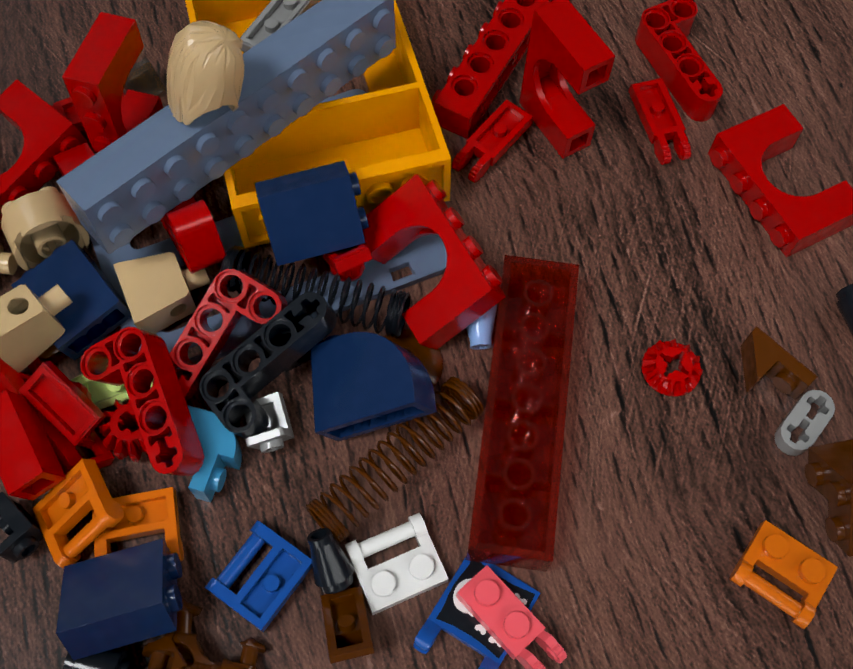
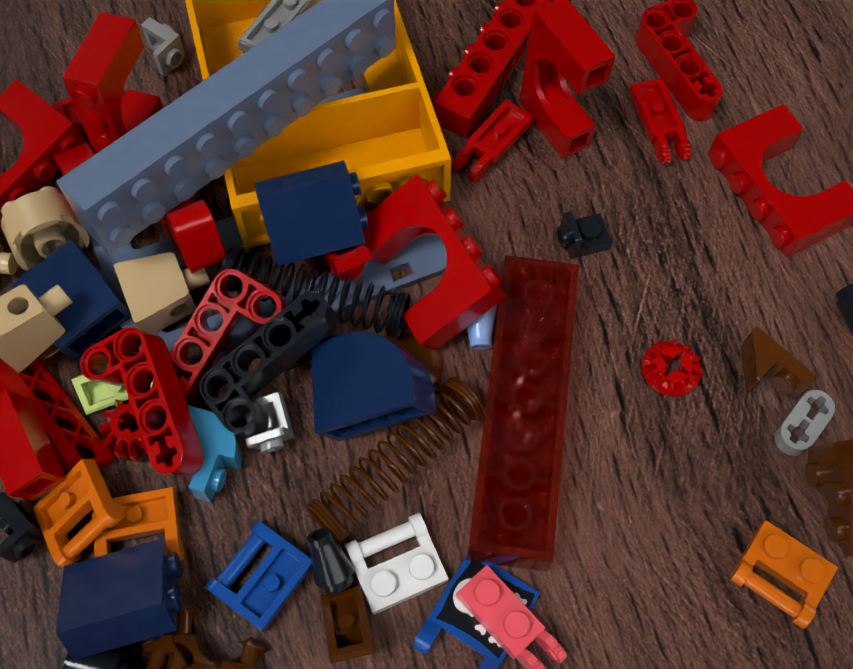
red tile [18,361,106,446] -> none
clear smoke tile [124,58,166,96] -> none
tan hair [166,20,245,125] -> none
none -> light grey bracket [141,17,186,76]
none -> black bracket [557,211,612,259]

